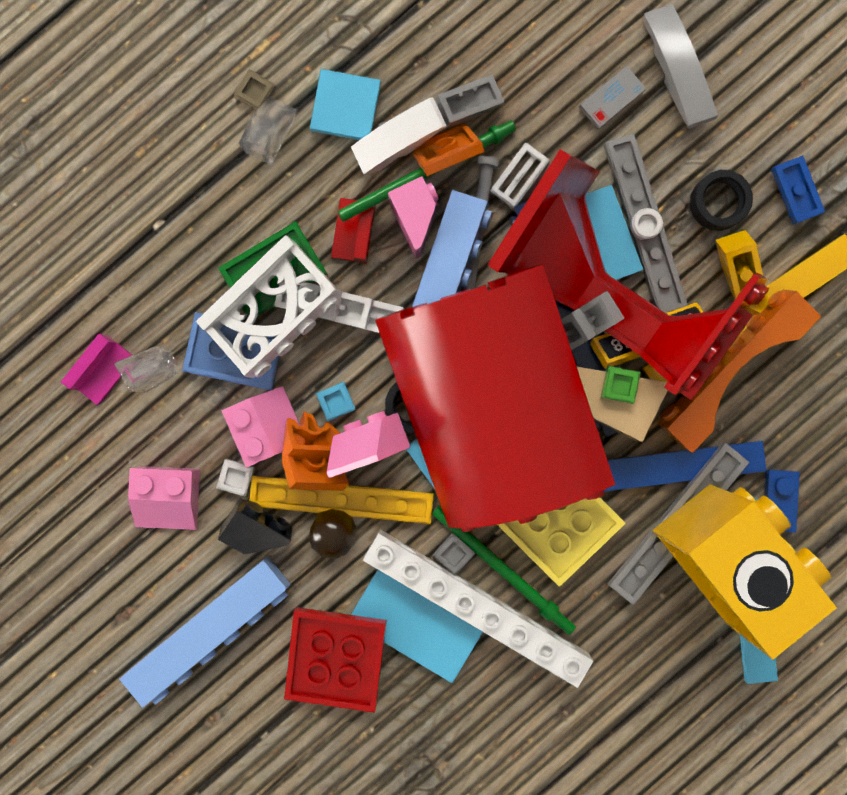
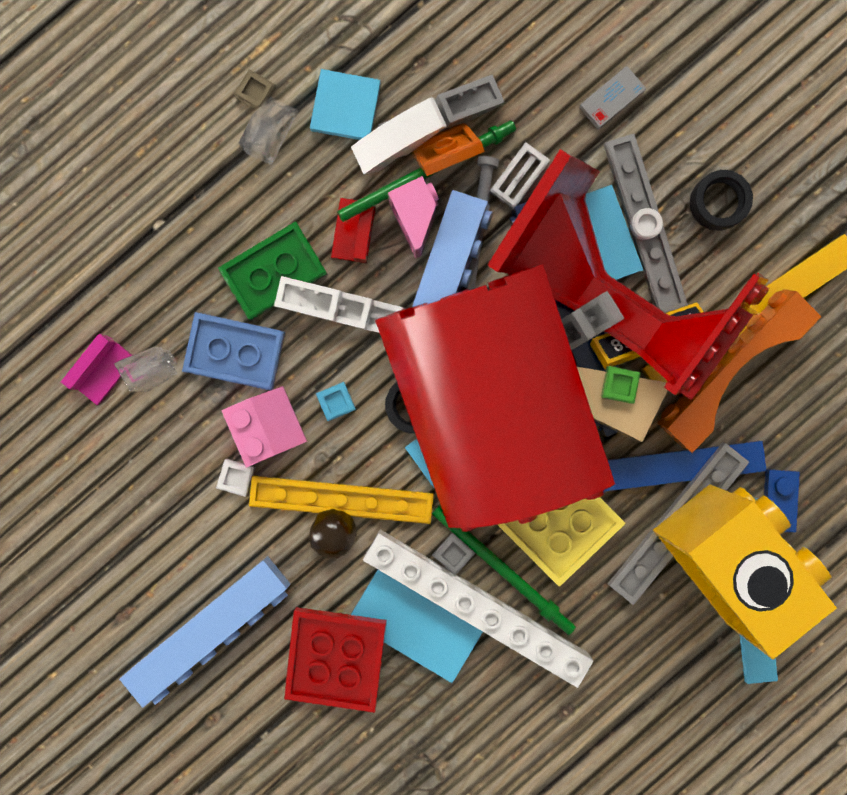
bright pink slope [128,466,200,530] -> none
white fence [196,235,342,378] -> none
black slope [218,498,292,554] -> none
orange plate [282,411,349,491] -> none
bright pink slope [327,411,410,478] -> none
light grey slope [643,4,718,129] -> none
yellow slope [715,230,768,300] -> none
blue plate [771,155,825,225] -> none

